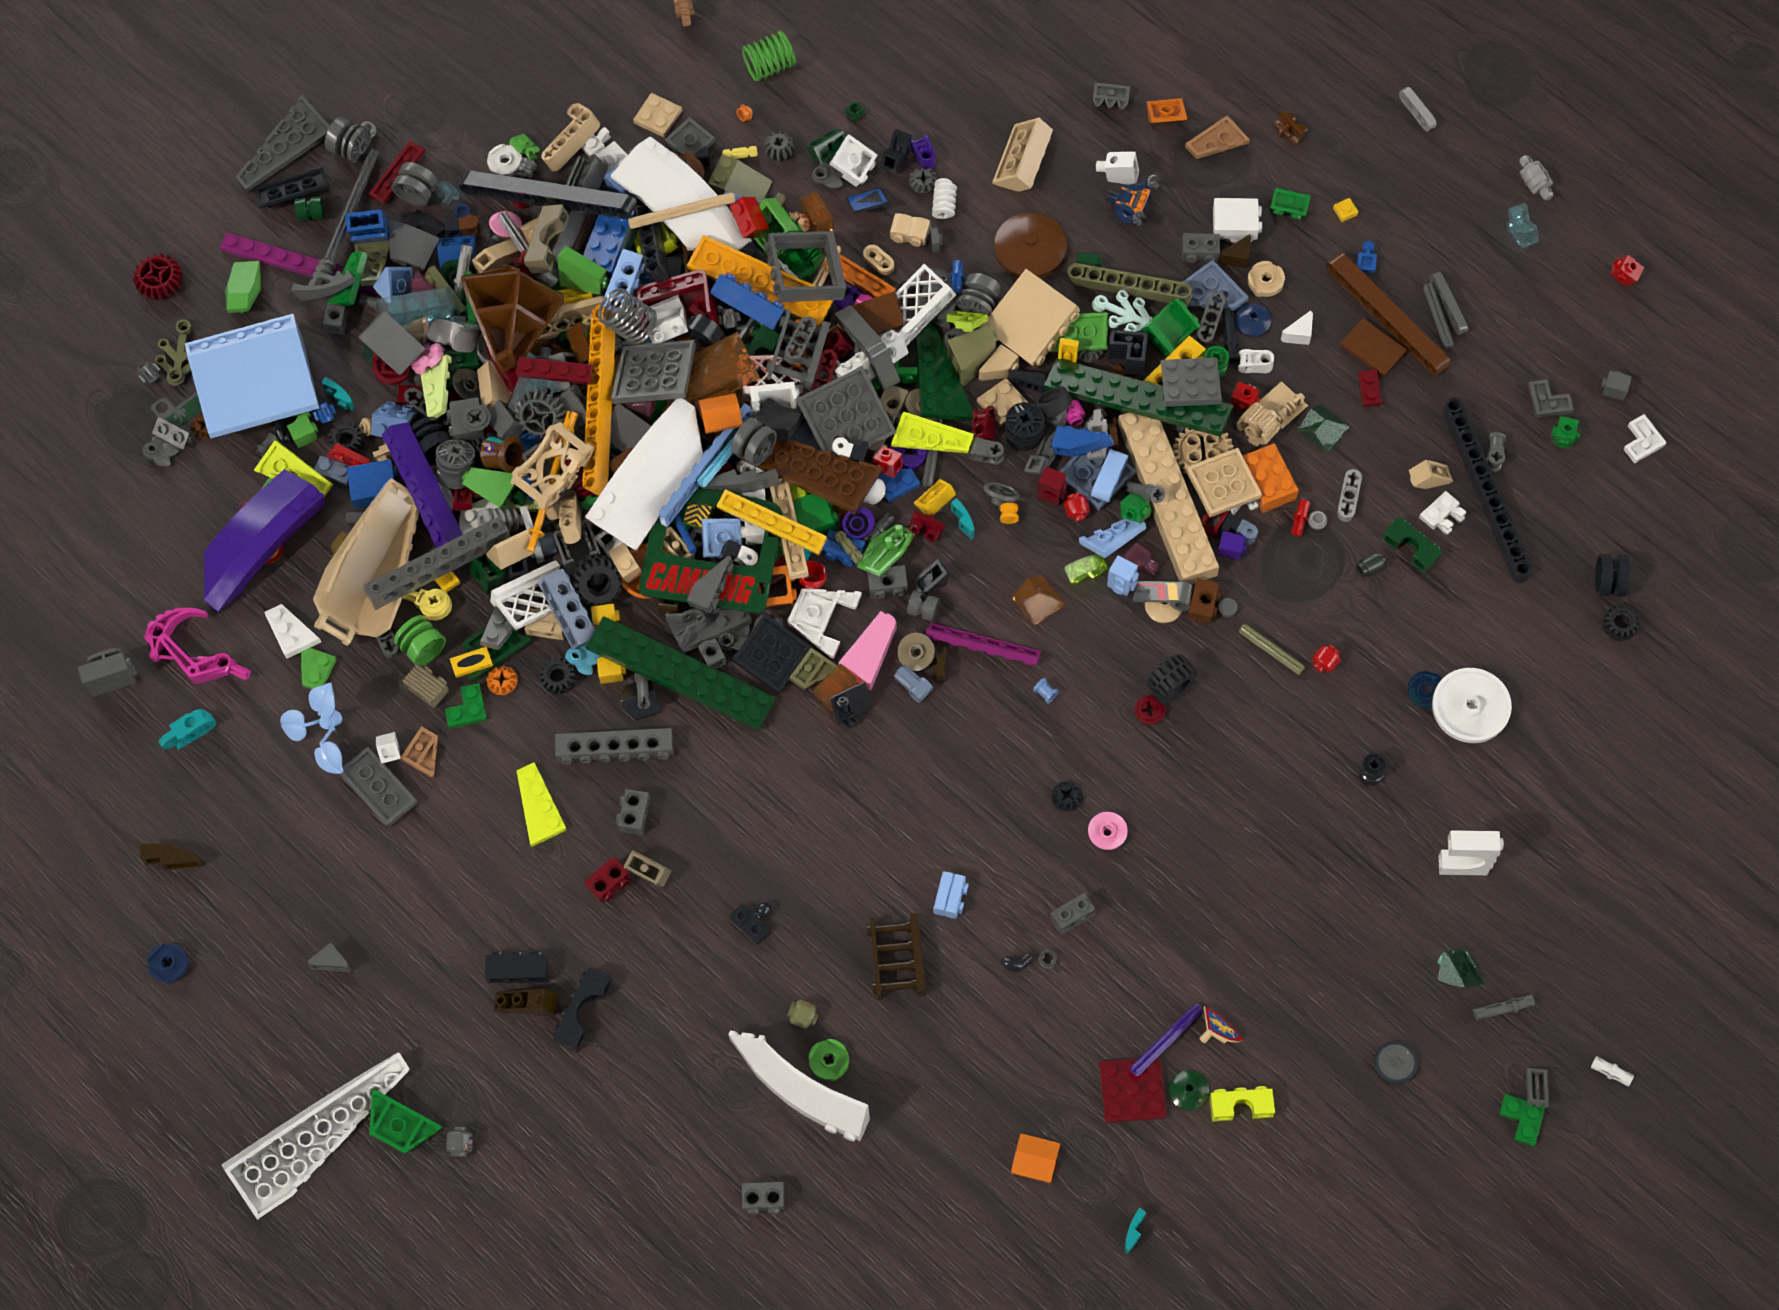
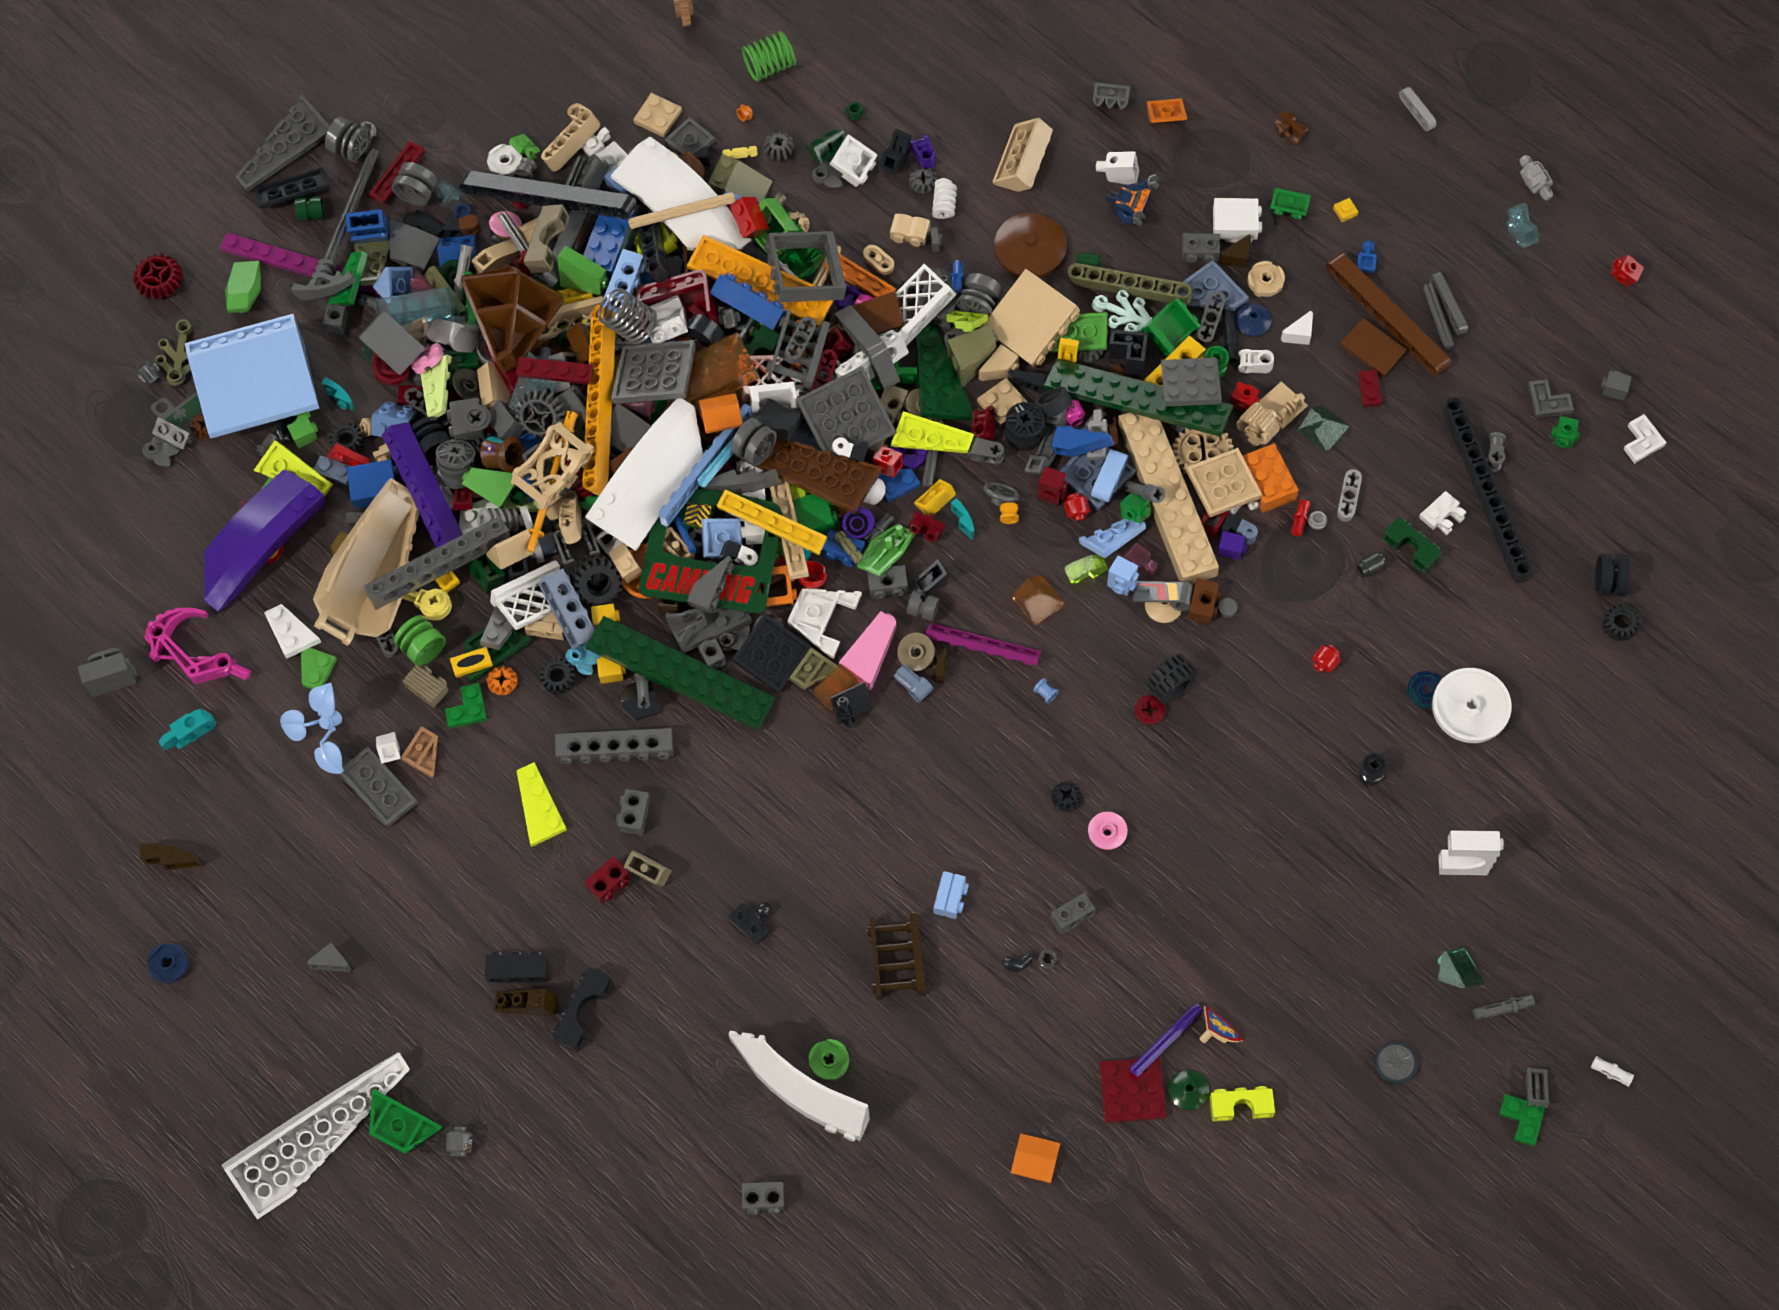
blue gear [312,401,336,423] -> none
olive head [787,999,818,1029] -> none
clear orange brick [800,191,834,232] -> none
piece [846,188,889,214] -> none
teal slope [1124,1208,1146,1254] -> none
medium nougat wing [1185,115,1250,159] -> none
olive axle [1239,624,1305,675] -> none
tan slope [1409,460,1453,489] -> none

